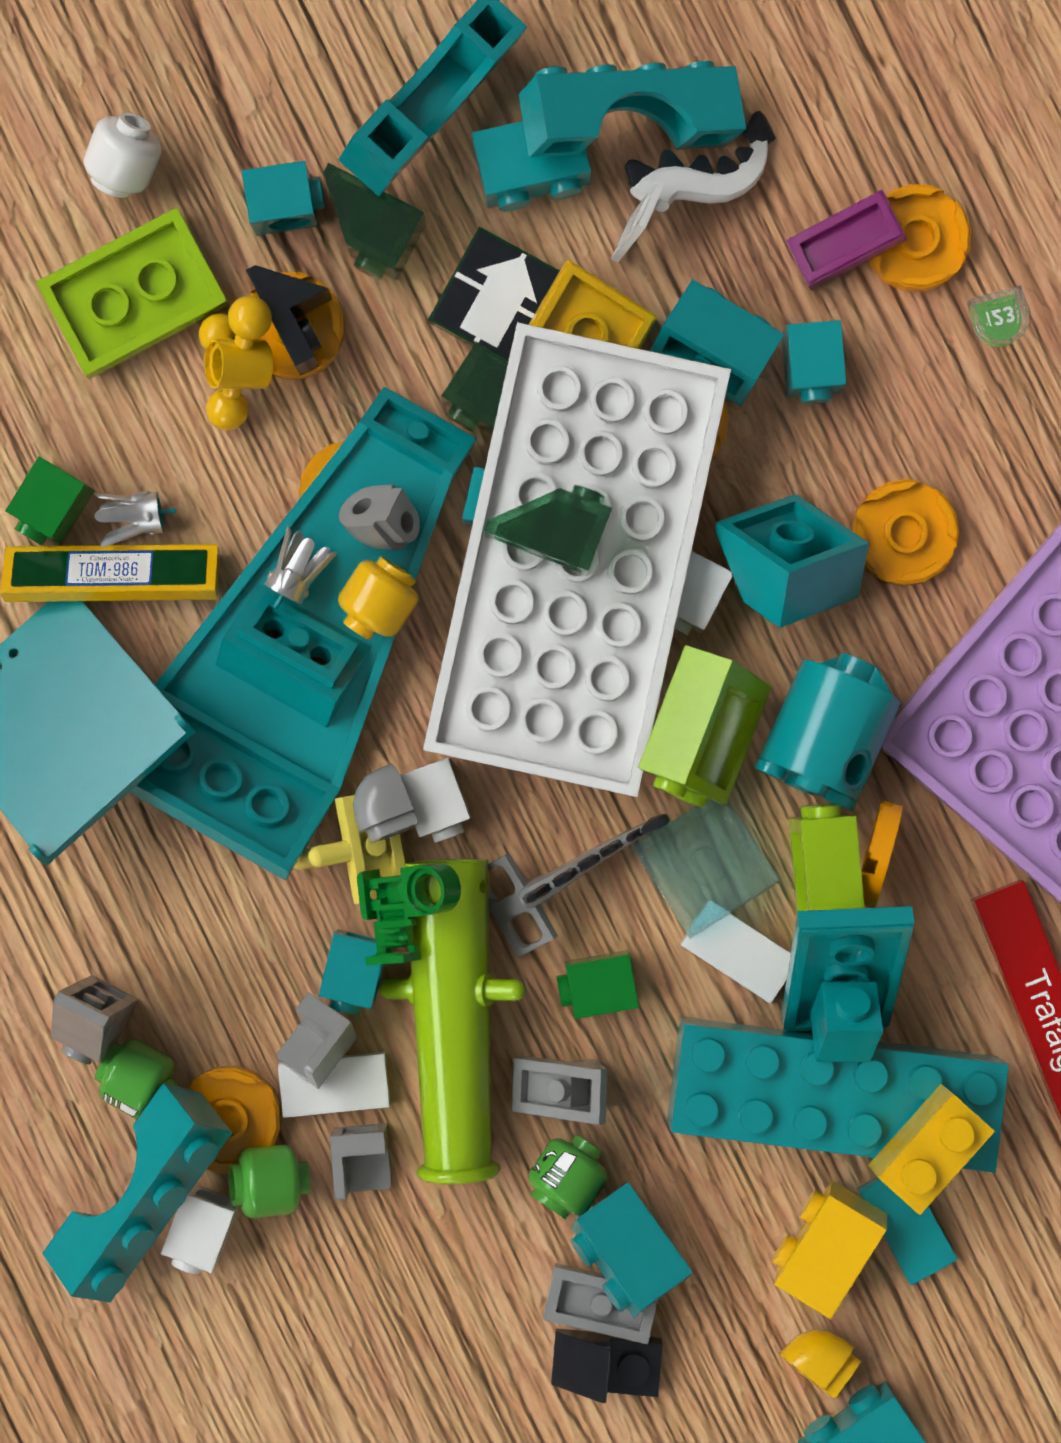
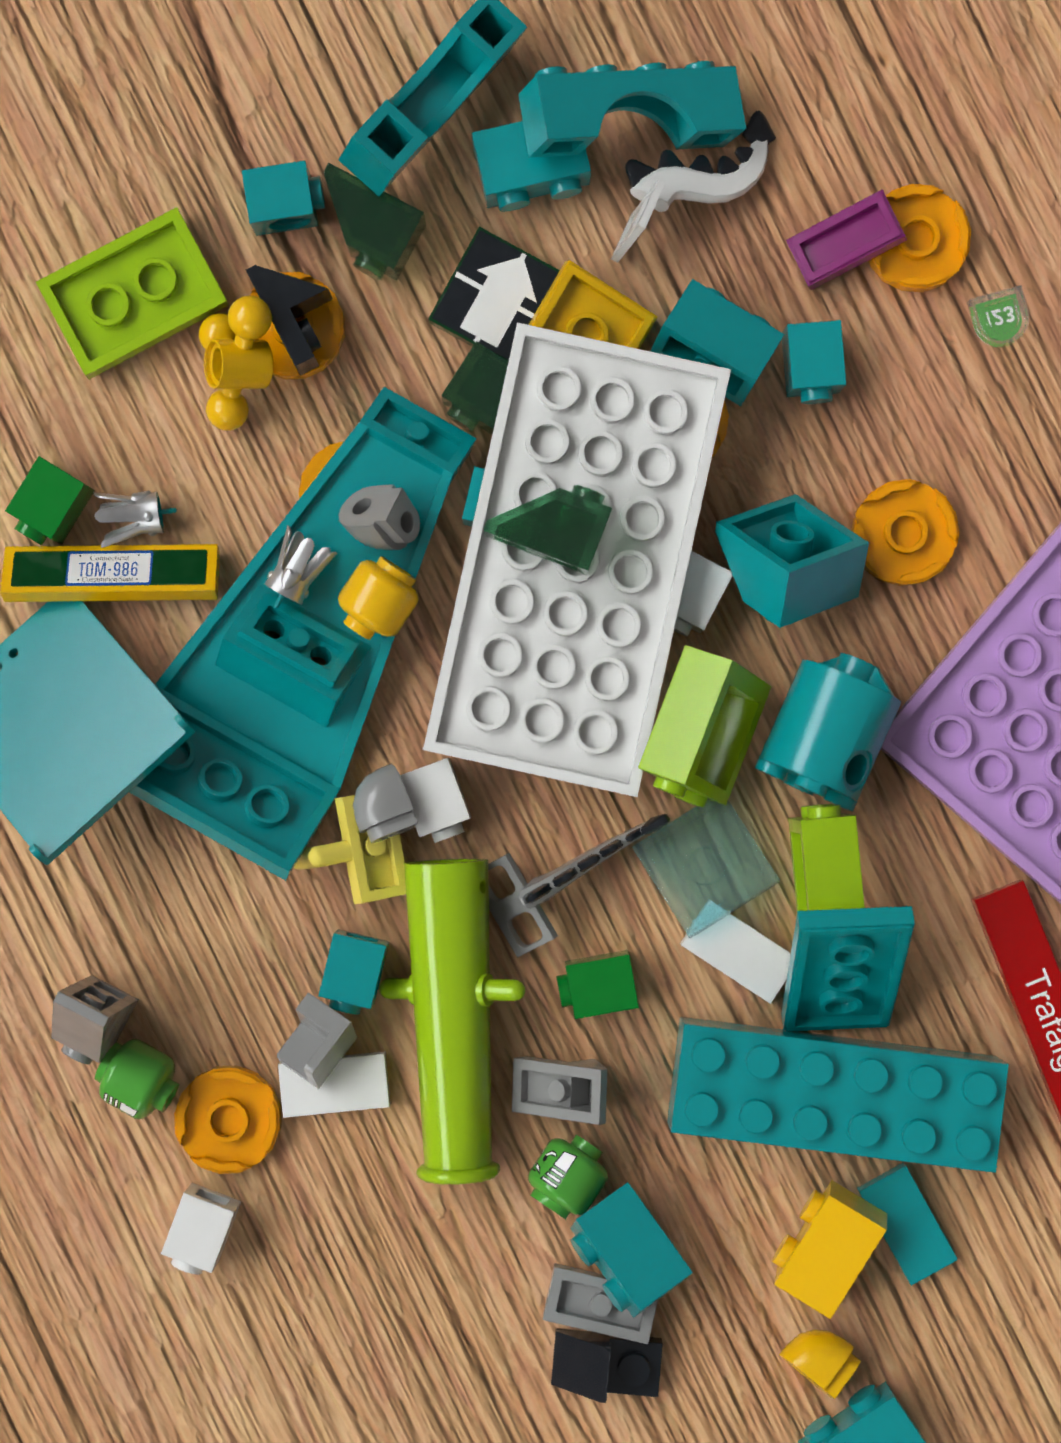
teal arch [42,1083,232,1303] -> none
white head [83,112,162,198] -> none
bright green head [228,1145,310,1218] -> none
light grey panel [330,1123,392,1200] -> none
green piece [357,863,461,965] -> none
teal brick [810,982,883,1062] -> none
light orange tile [861,801,903,908] -> none
yellow brick [868,1084,995,1215] -> none

